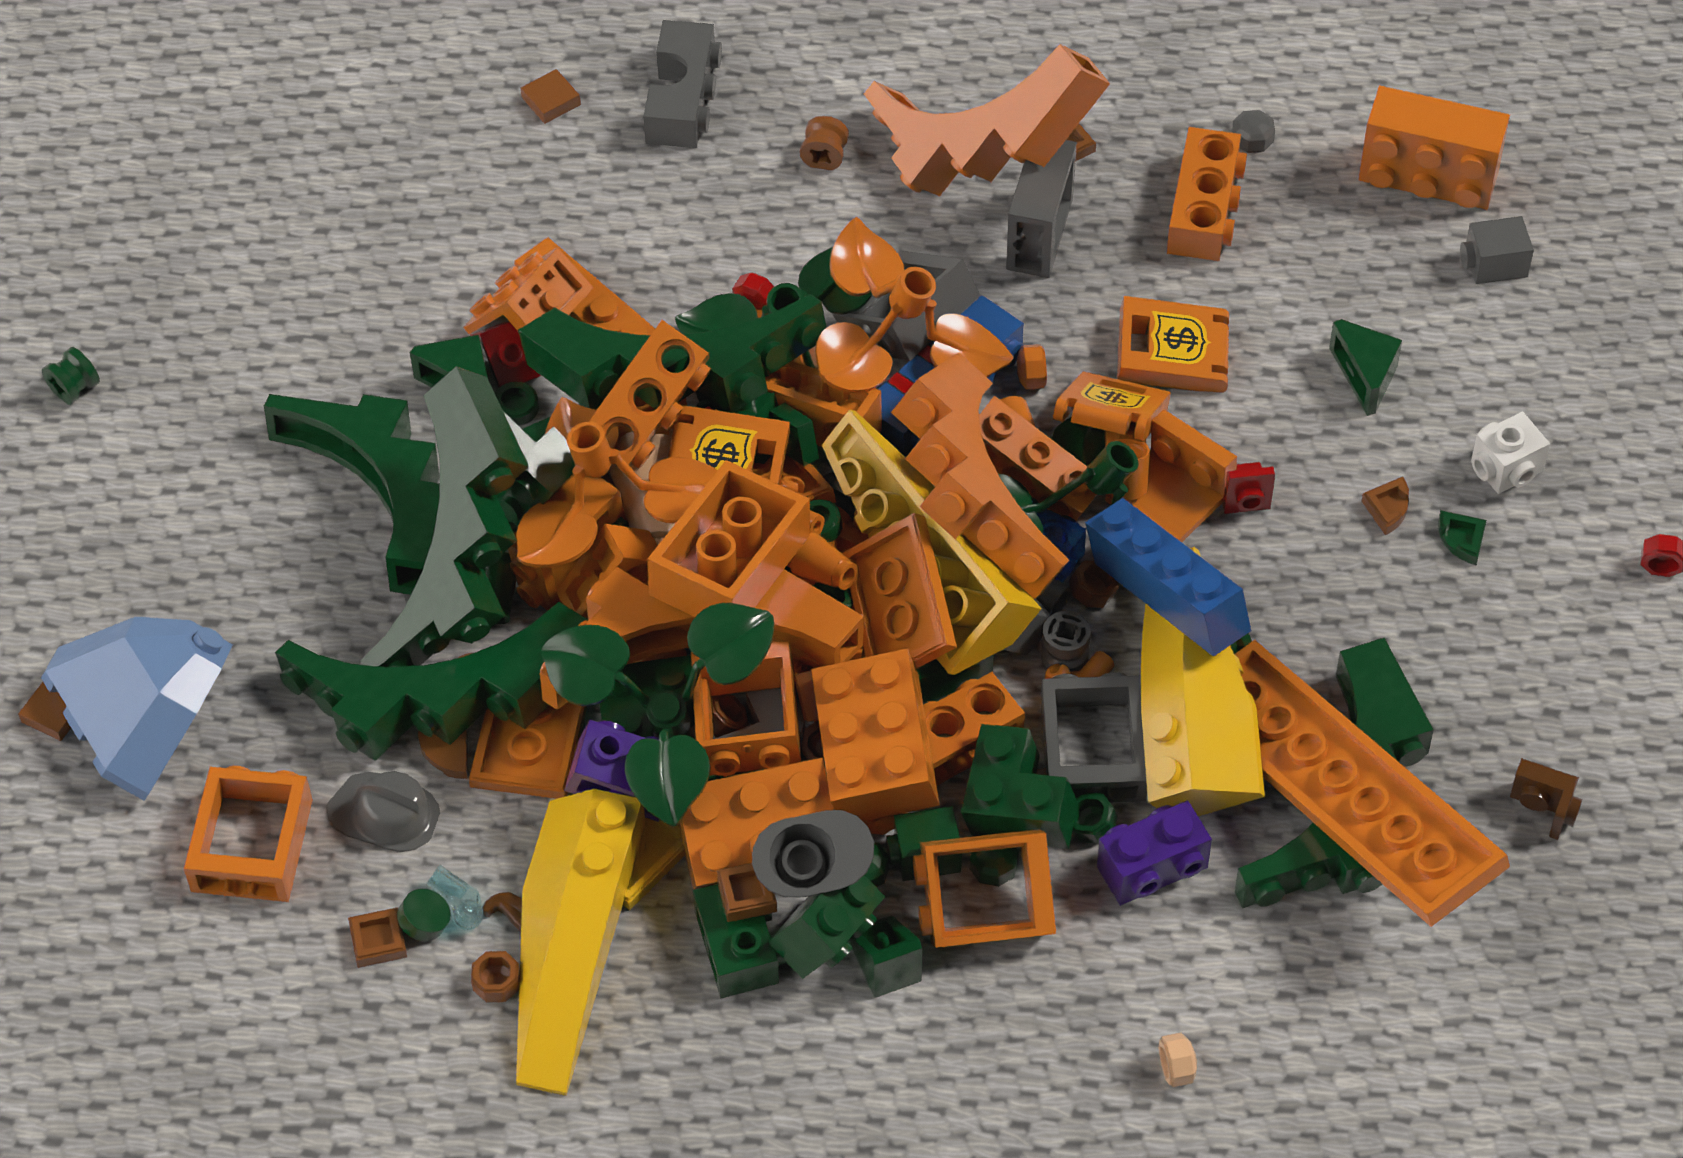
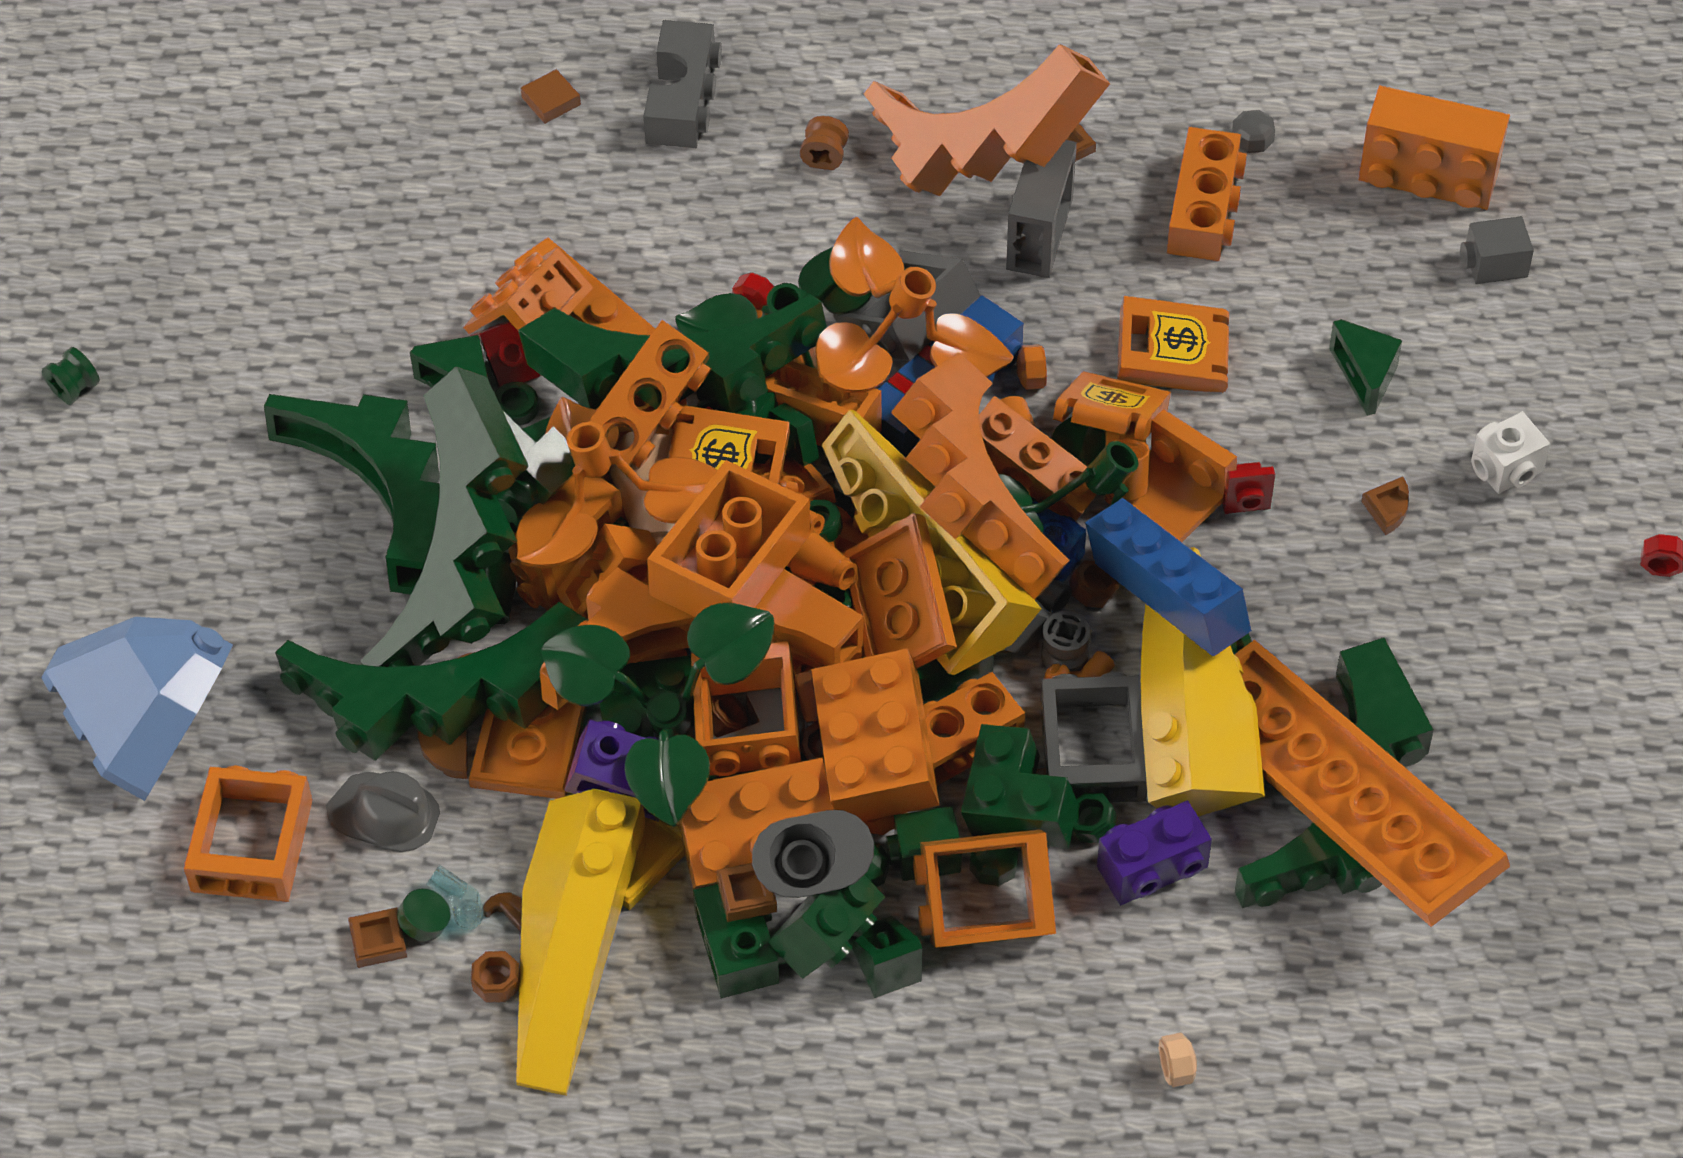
dark orange tile [18,682,71,741] -> none
dark green tile [1438,510,1487,565] -> none
reddish brown bracket [1510,758,1583,840] -> none

